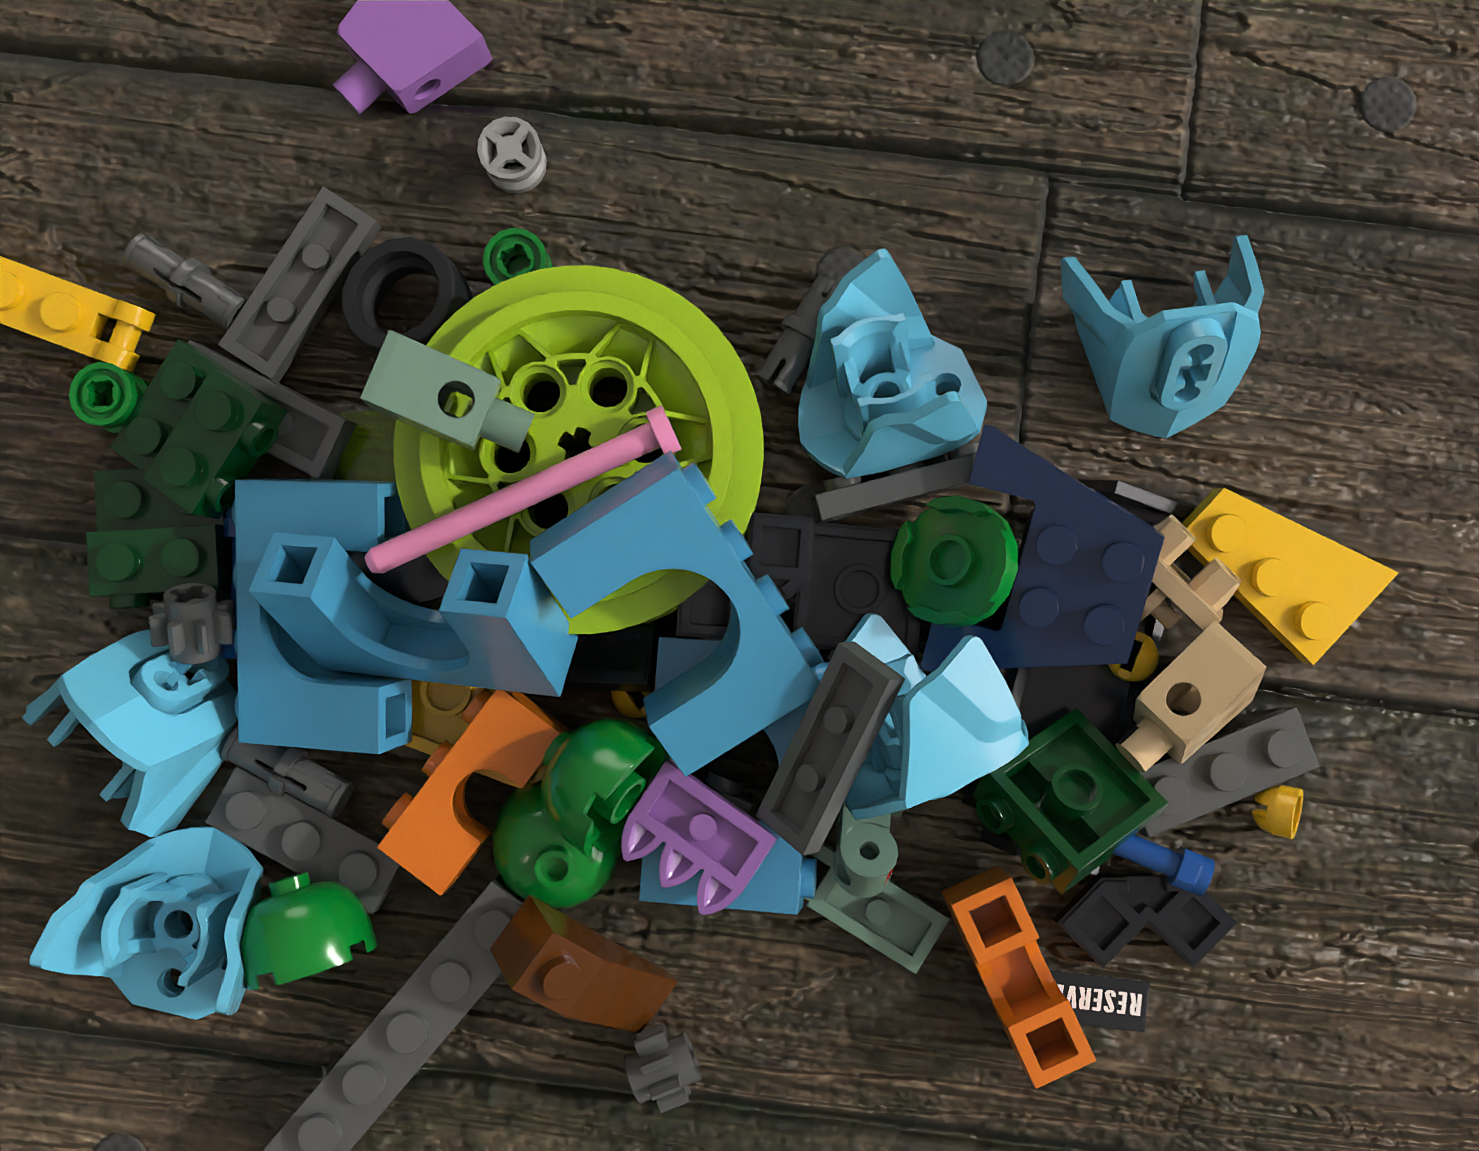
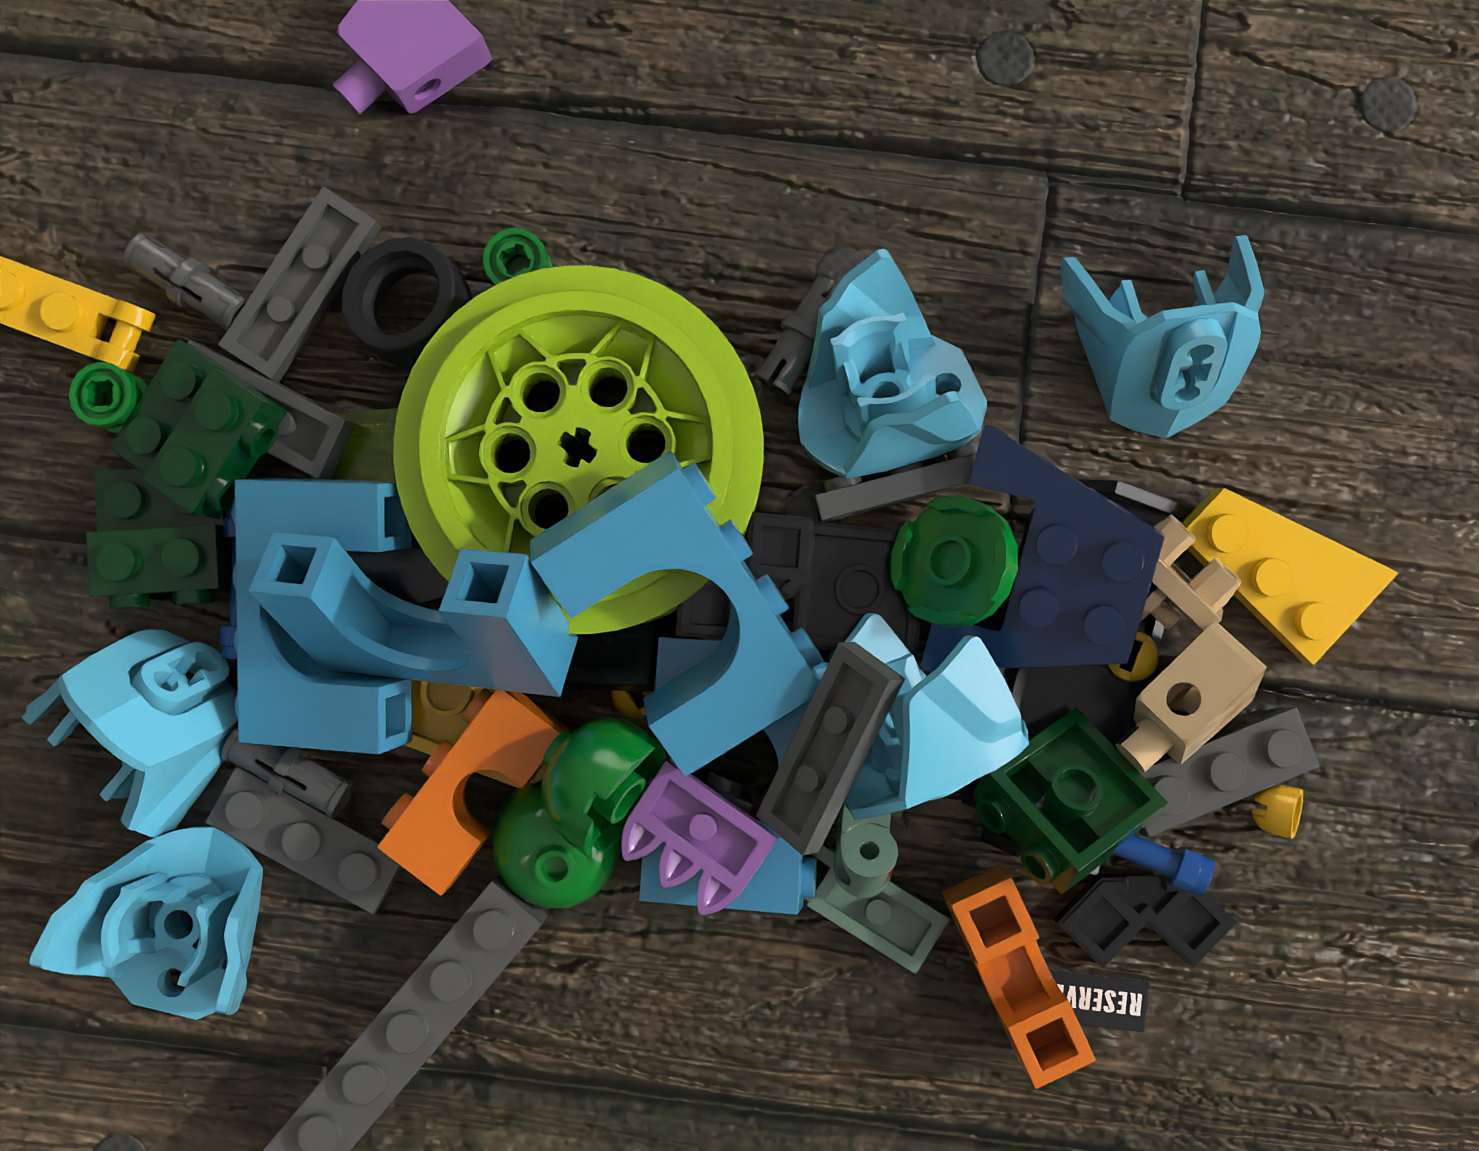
dark grey gear [148,583,236,664] -> none
green cylinder [240,872,377,990] -> none
sand green torso [360,329,535,453] -> none
bright pink bar [365,405,681,573] -> none
light grey wheel [477,117,547,194] -> none
reddish brown slope [490,895,678,1033] -> none
dark grey gear [624,1023,702,1113] -> none

